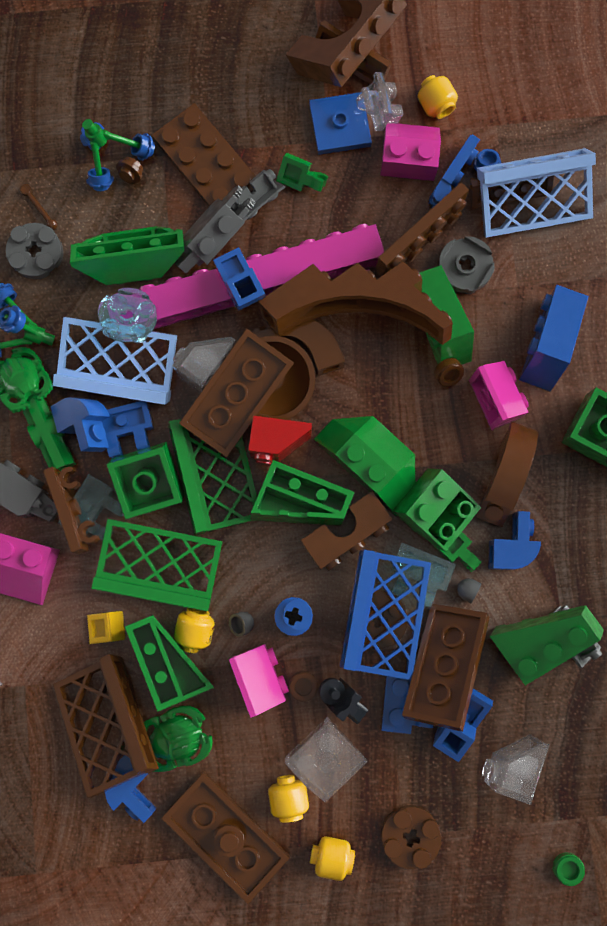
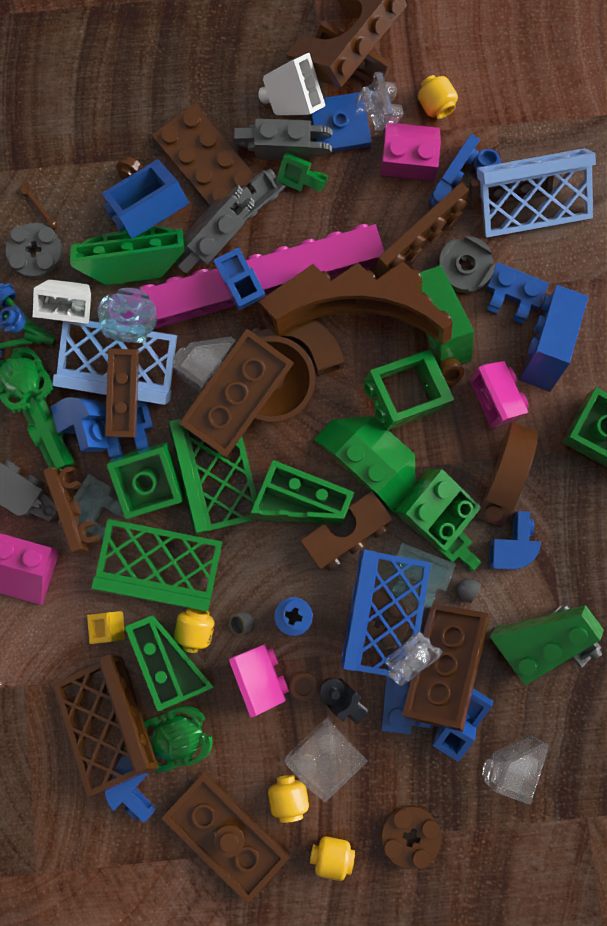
plant [80,119,155,191] -> none
red slope [248,416,312,466] -> none
green tile [553,852,585,886] -> none
none -> white torso [32,280,91,324]
none -> blue window [102,159,189,239]
none -> reddish brown plate [105,348,139,437]
none -> dark grey hinge [234,118,333,160]
none -> white torso [259,53,325,115]
none -> green window [363,349,454,431]
none -> clear hips [385,631,443,686]
none -> blue plate [486,262,549,325]

